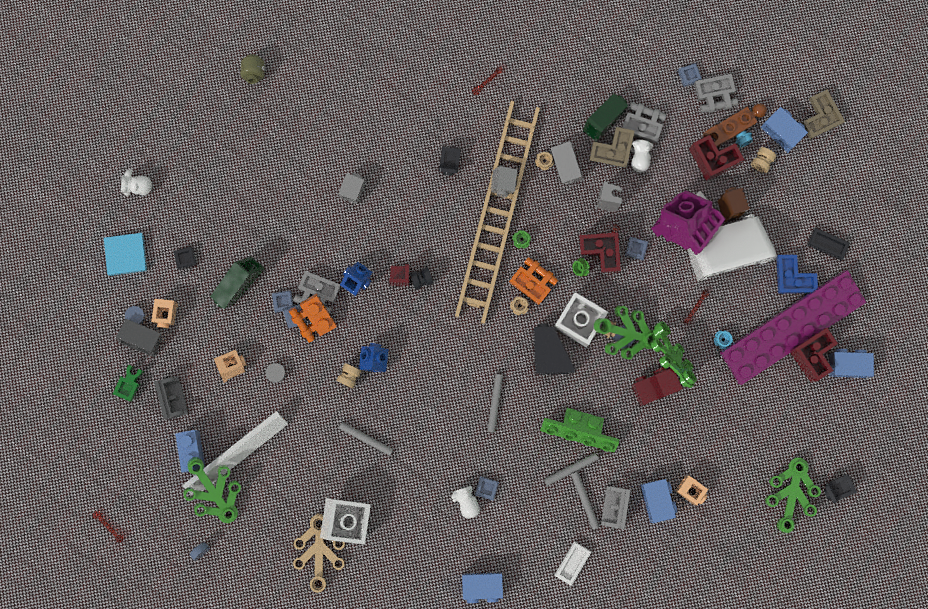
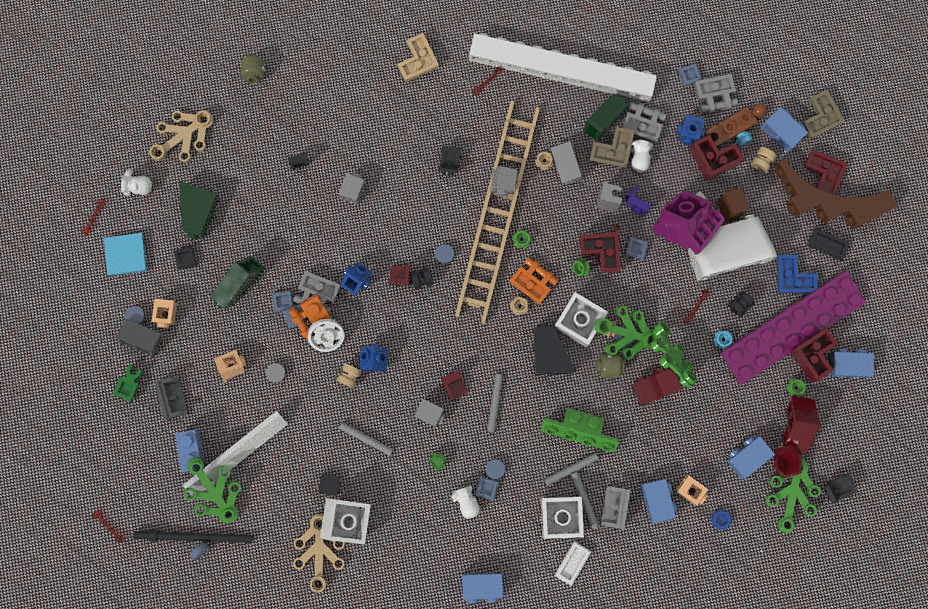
none -> clear red hinge [82,199,105,235]
none -> black bar [133,530,253,543]
none -> tan plant [149,110,213,163]
none -> dark green slope [179,181,220,240]
none -> black tile [288,153,310,169]
none -> white wheel [308,318,344,352]
none -> black tile [318,473,341,496]
none -> tan plate [397,33,439,83]
none -> light grey brick [414,399,446,427]
none -> bright green plate [428,452,446,470]
none -> sand blue tile [435,244,454,264]
none -> dark red panel [441,371,468,401]
none -> white brick [469,33,657,102]
none -> sand blue tile [485,459,505,479]
none -> white brick [540,497,584,539]
none -> olive head [595,353,625,379]
none -> dark purple bracket [625,185,651,215]
none -> blue brick [676,114,705,146]
none -> blue tile [711,510,731,530]
none -> medium blue brick [726,436,775,479]
none -> black wheel [728,291,755,317]
none -> reddish brown arch [774,158,898,230]
none -> dark red panel [774,444,802,478]
none -> dark red brick [782,395,821,454]
none -> bright green plate [786,378,806,396]
none -> dark red plate [804,149,848,195]

